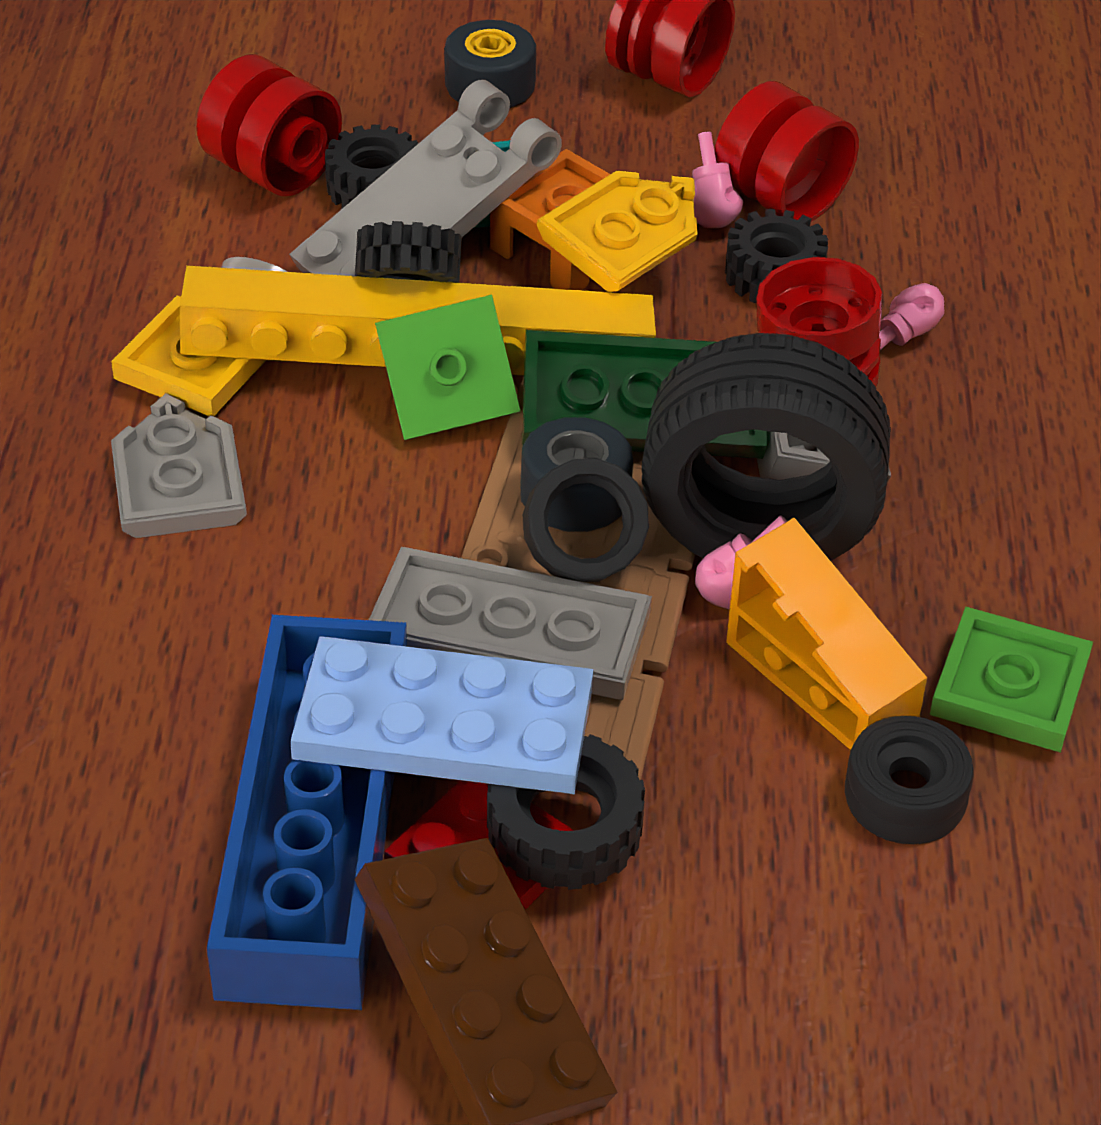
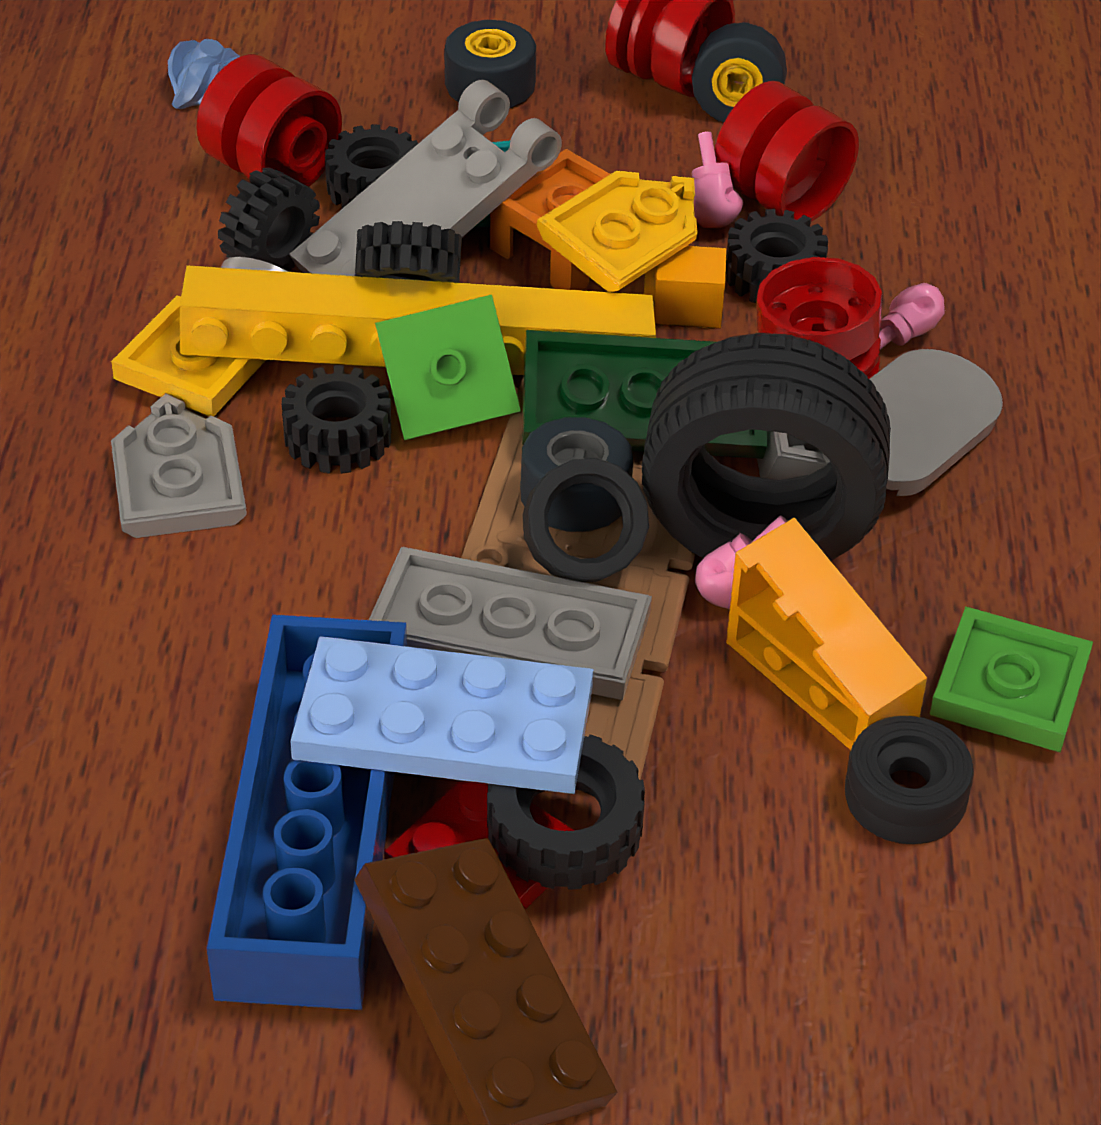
none -> medium blue hat [168,39,240,109]
none -> black tyre [218,168,320,271]
none -> black tyre [281,365,392,473]
none -> light orange brick [644,246,726,328]
none -> black wheel [692,22,787,122]
none -> light grey tile [822,349,1003,496]

